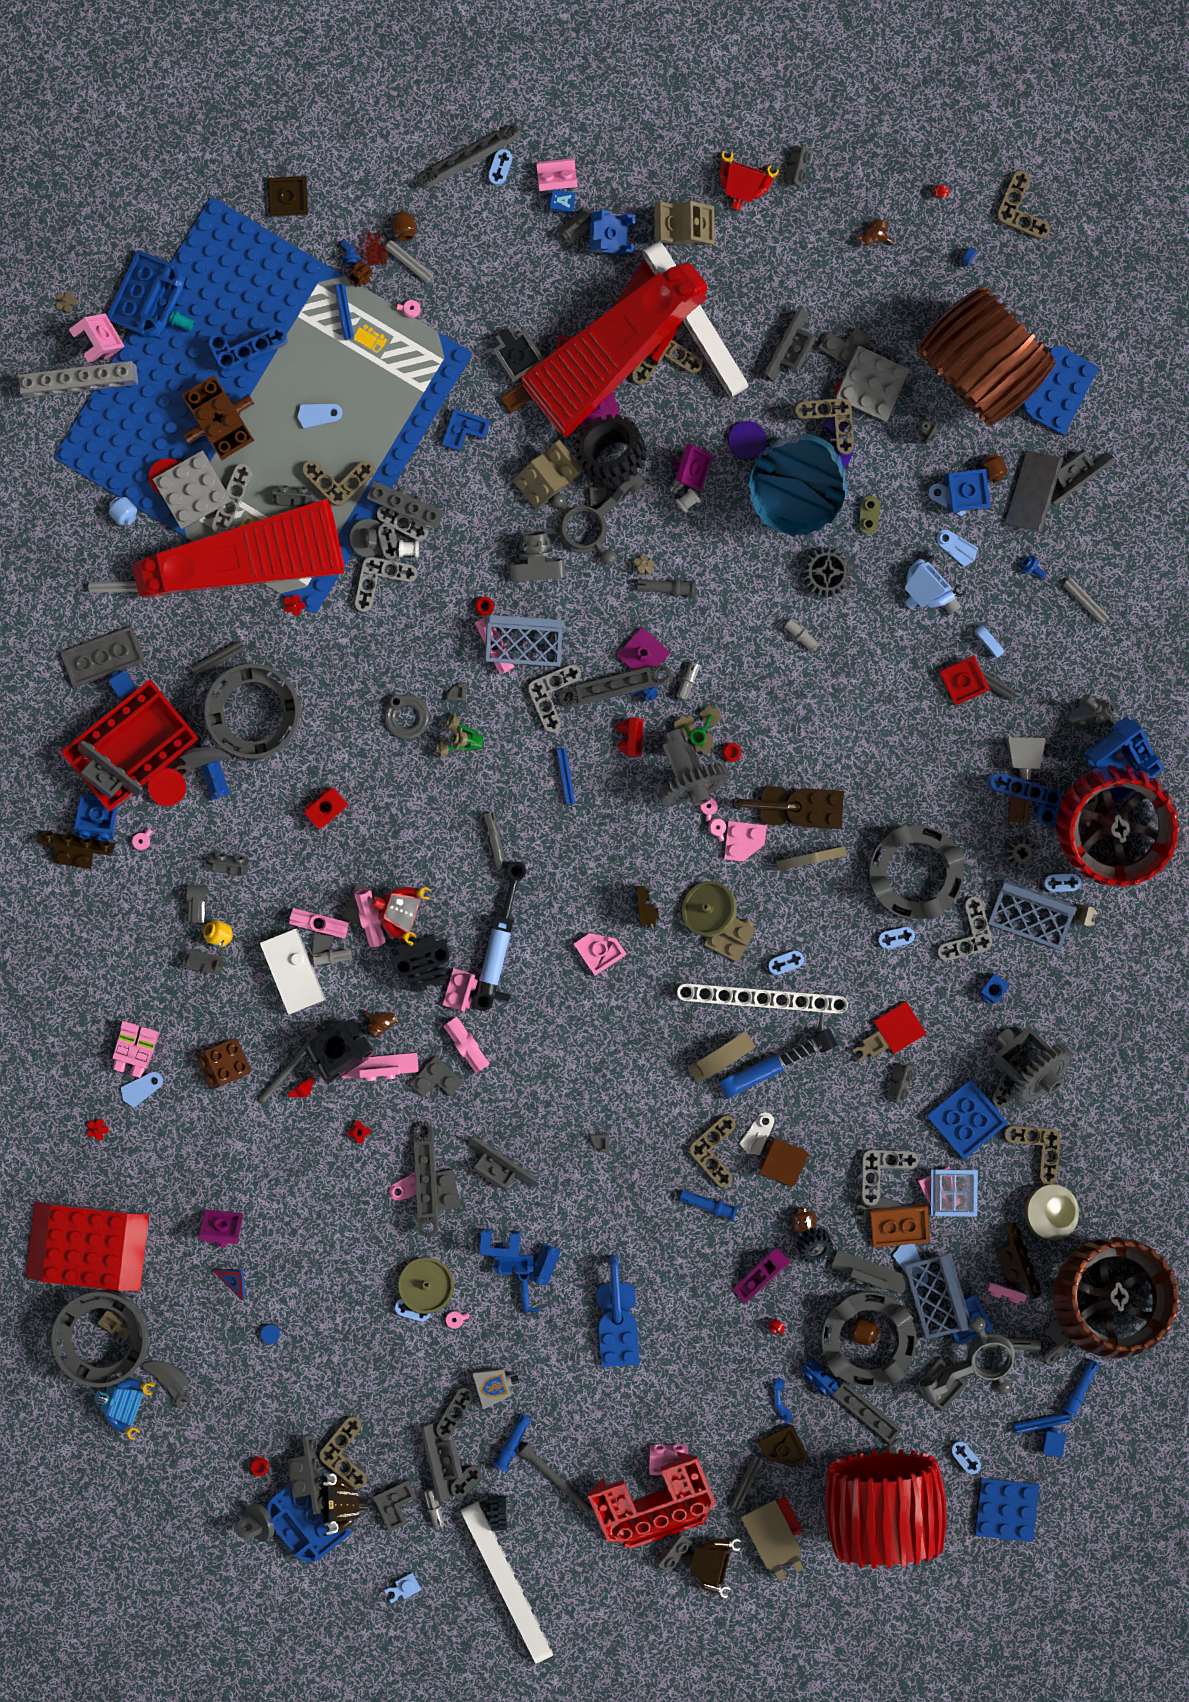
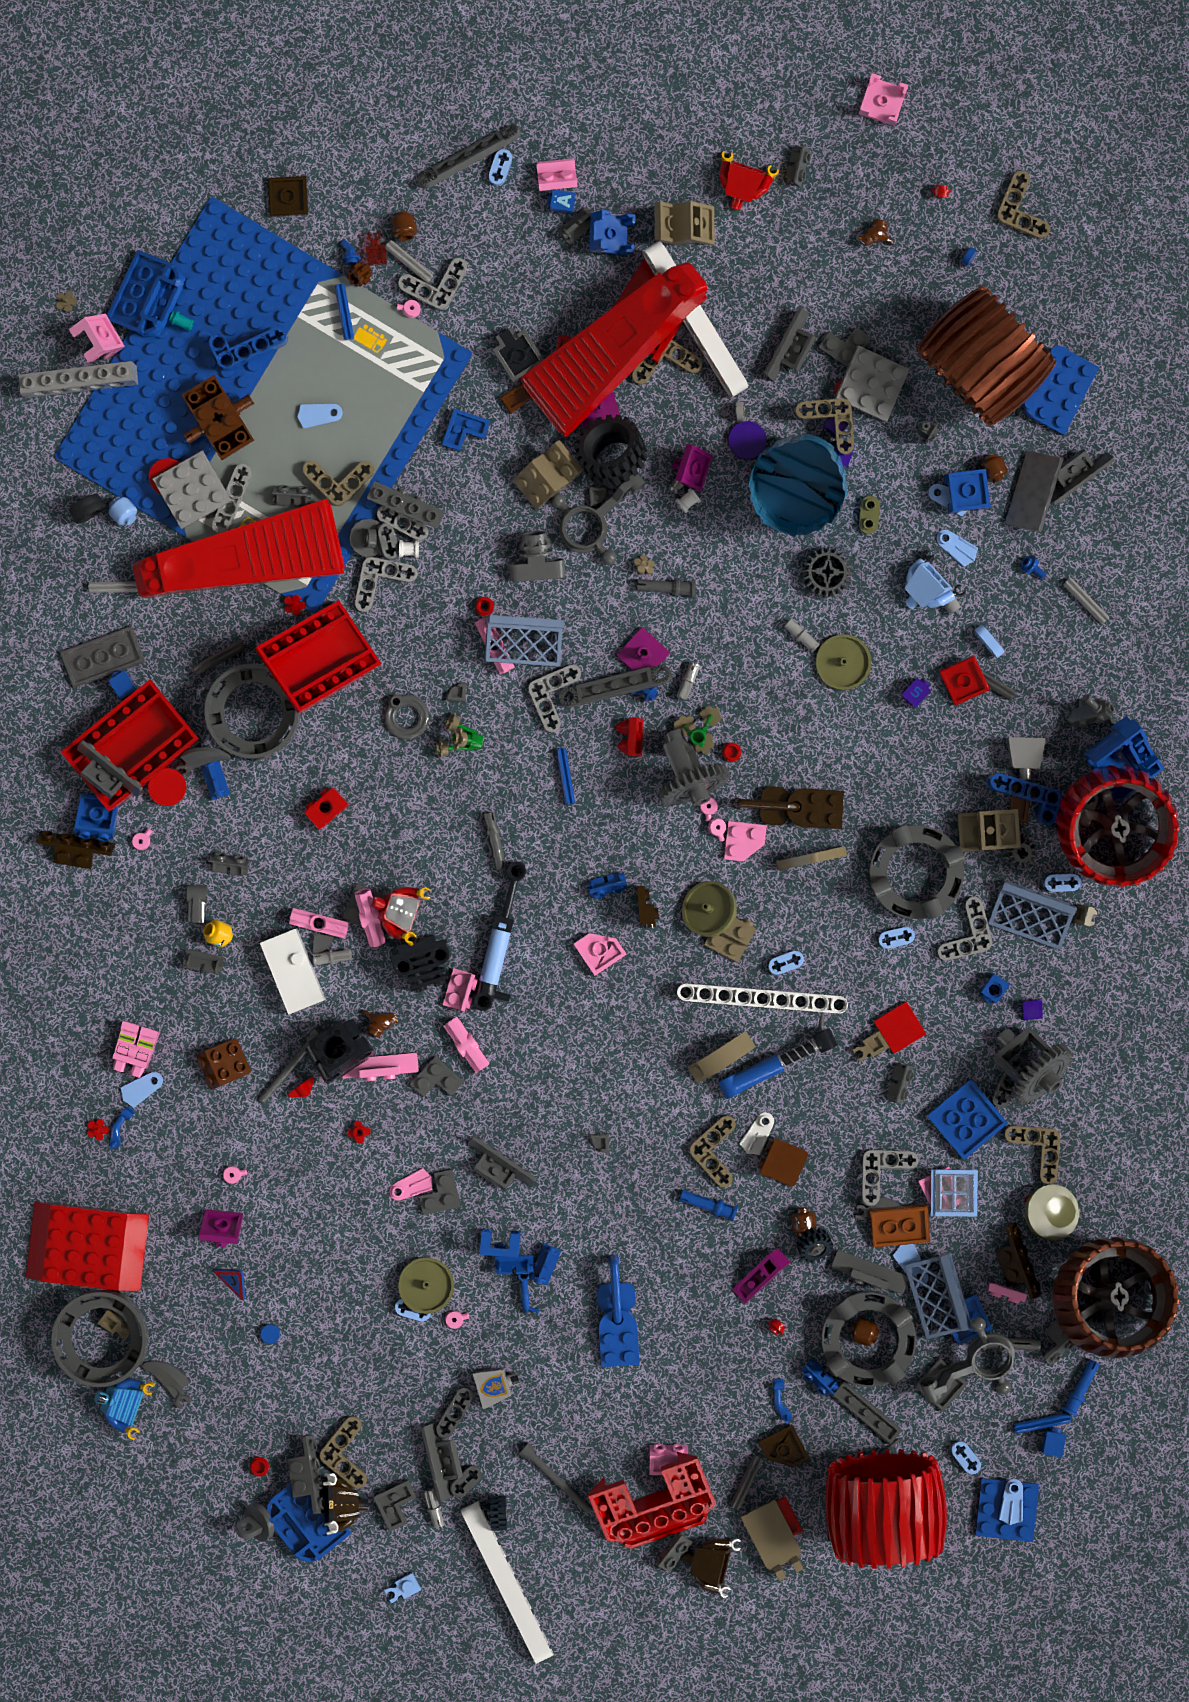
dark grey plate [413,1122,439,1238] -> none
blue pin [493,1413,532,1472] -> none
none -> black tyre [69,493,106,524]
none -> blue piece [109,1107,135,1149]
none -> bright pink piece [223,1166,247,1184]
none -> red slope [254,600,382,713]
none -> light grey beam [398,258,467,310]
none -> blue hinge [587,872,628,899]
none -> light grey tile [736,402,745,421]
none -> olive piece [816,634,871,690]
none -> bright pink panel [859,73,908,126]
none -> dark purple brick [900,678,931,708]
none -> dark tan bracket [957,809,1021,852]
none -> light blue piece [998,1479,1023,1525]
none -> dark purple slope [1021,999,1043,1021]

